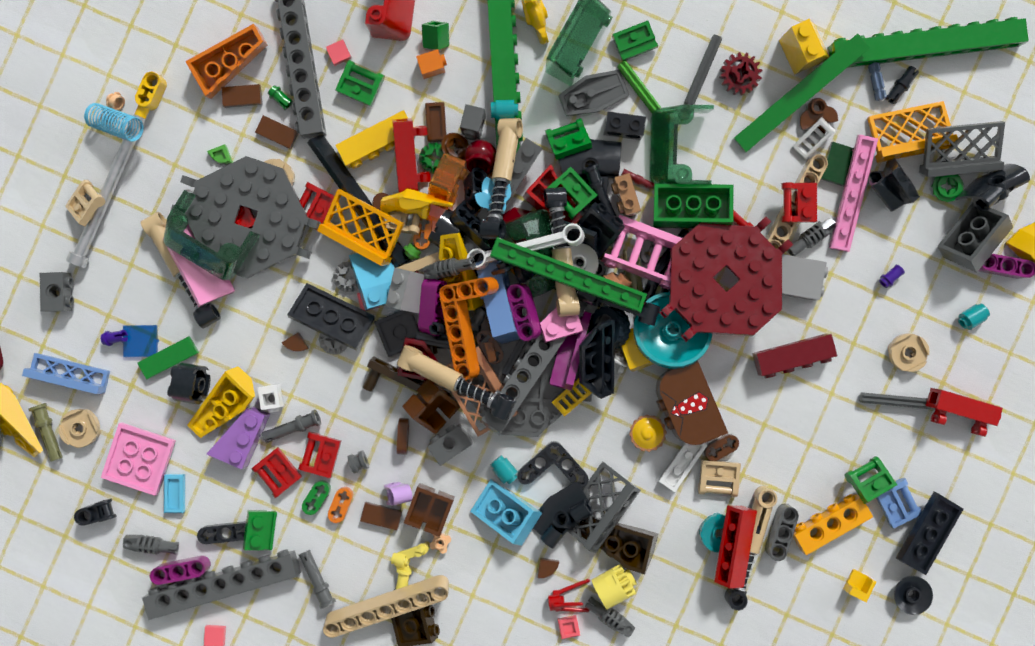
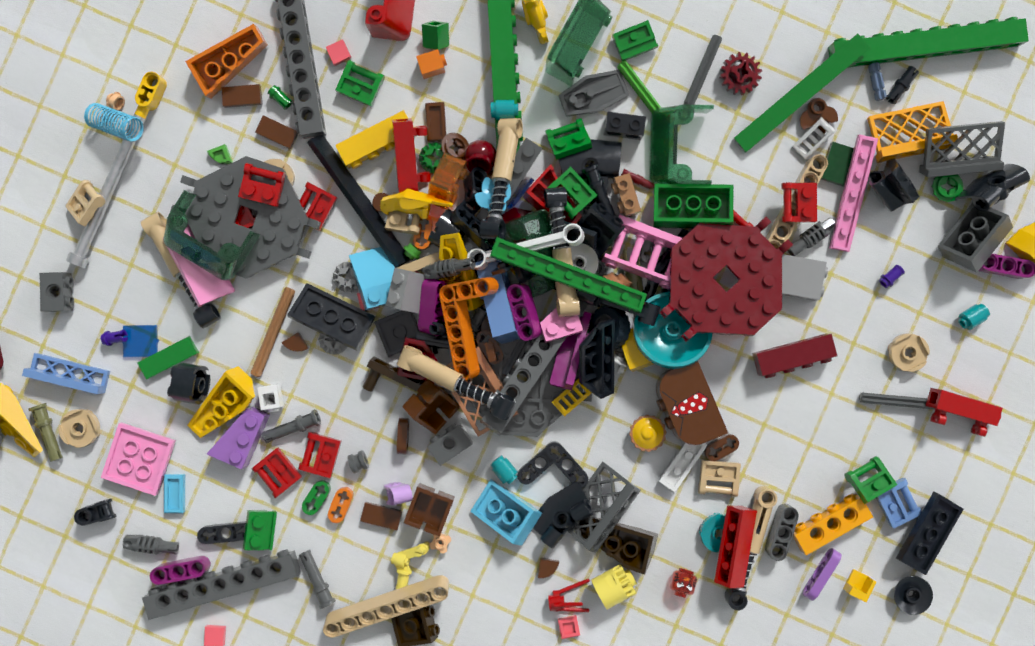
light orange fence [317,189,405,266] -> none
dark grey brick [460,104,486,141] -> none
dark grey hinge [585,597,635,637] -> none
yellow slope [779,19,829,75] -> none
none -> red plate [238,163,285,207]
none -> medium nougat axle [250,287,295,377]
none -> clear blue piece [506,178,534,209]
none -> clear red head [670,568,697,598]
none -> medium lavender beam [803,548,842,601]

